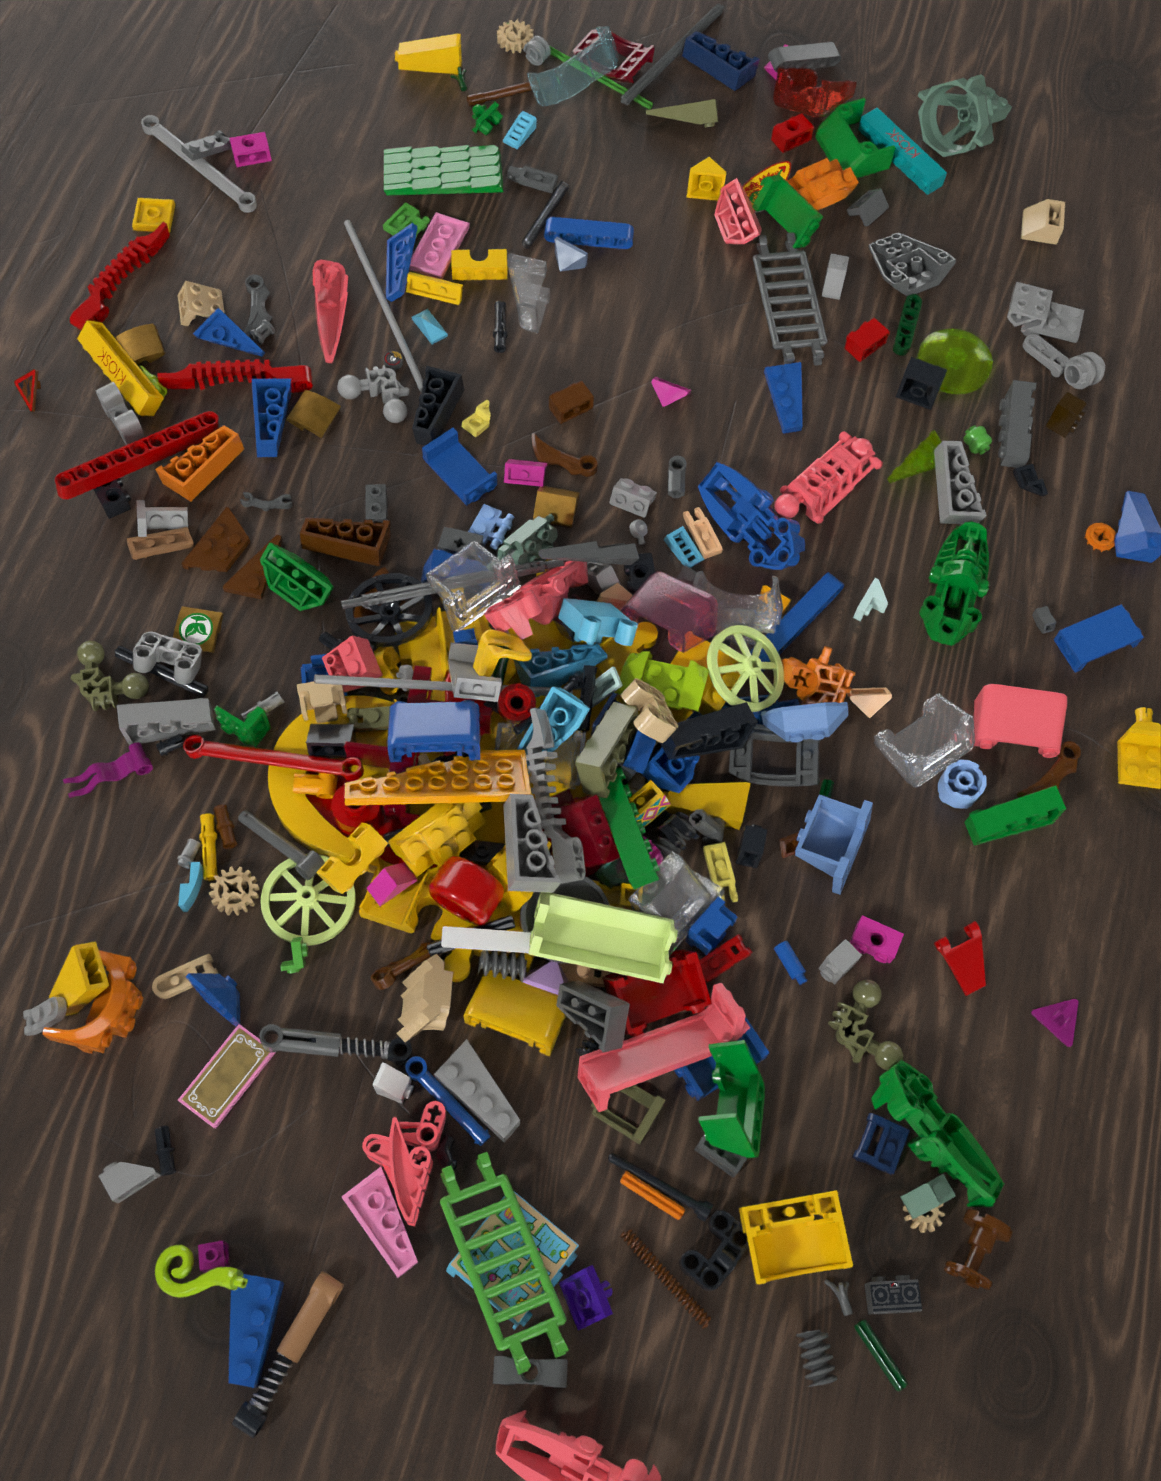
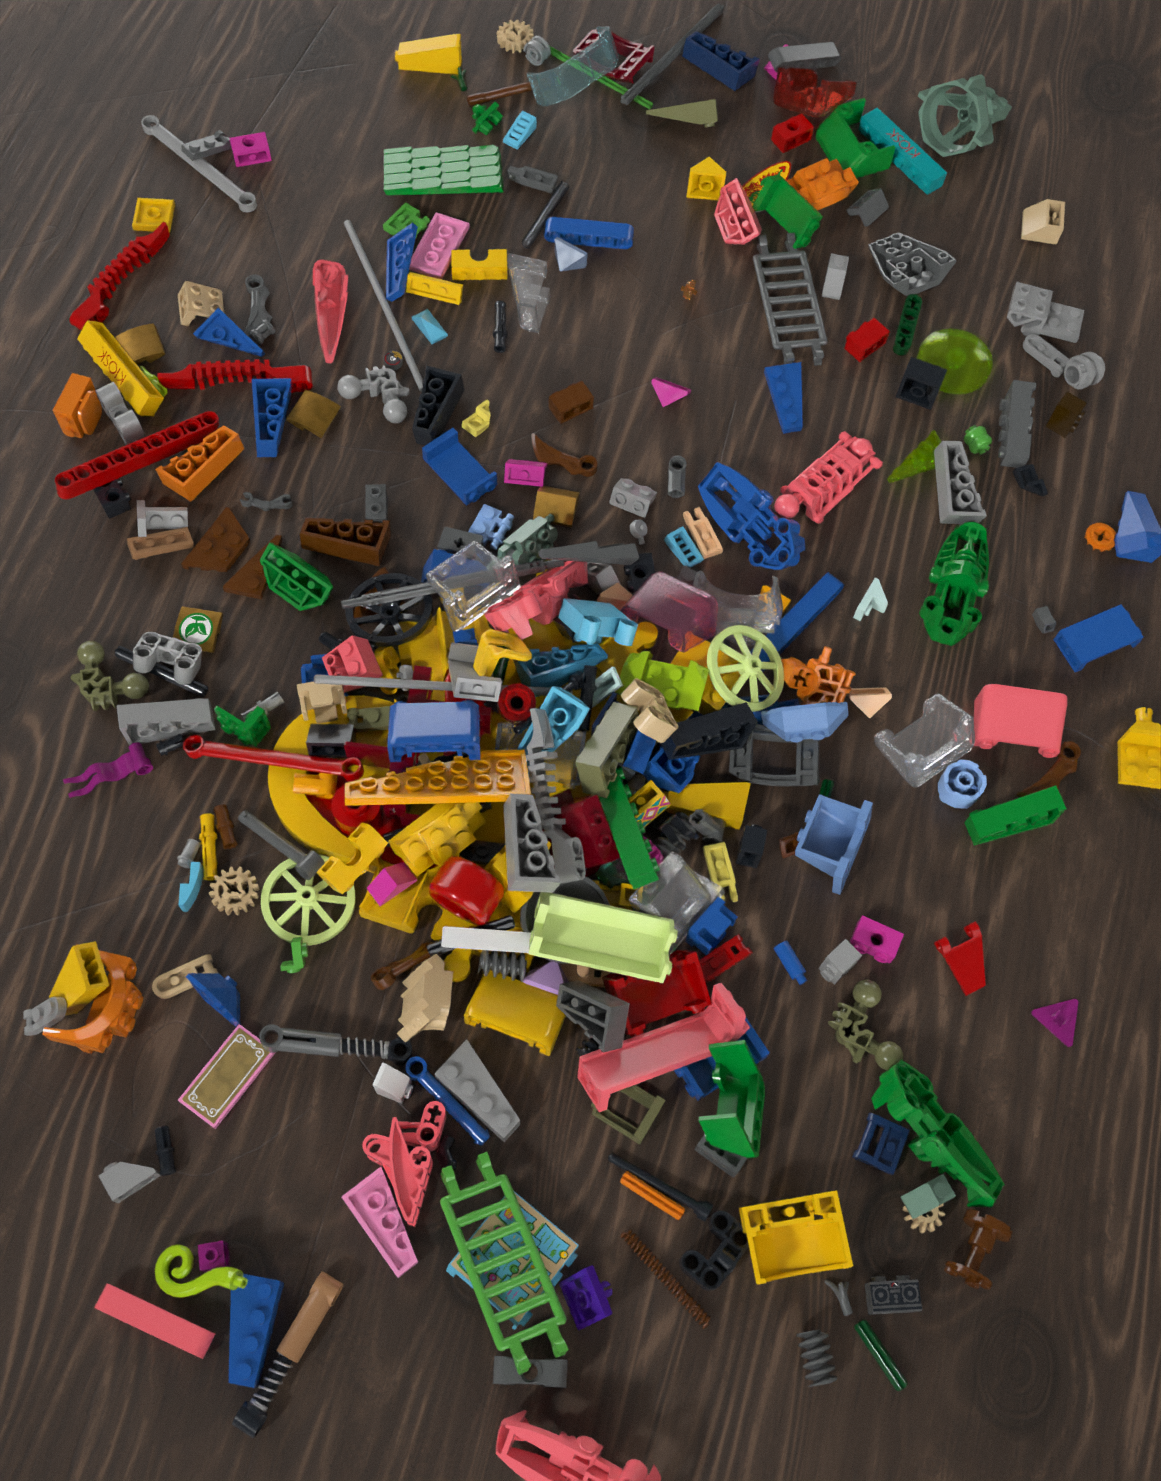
piece [14,369,41,412] -> none
none -> orange brick [53,373,102,438]
none -> coral beam [94,1283,215,1359]
none -> clear orange piece [681,280,698,300]

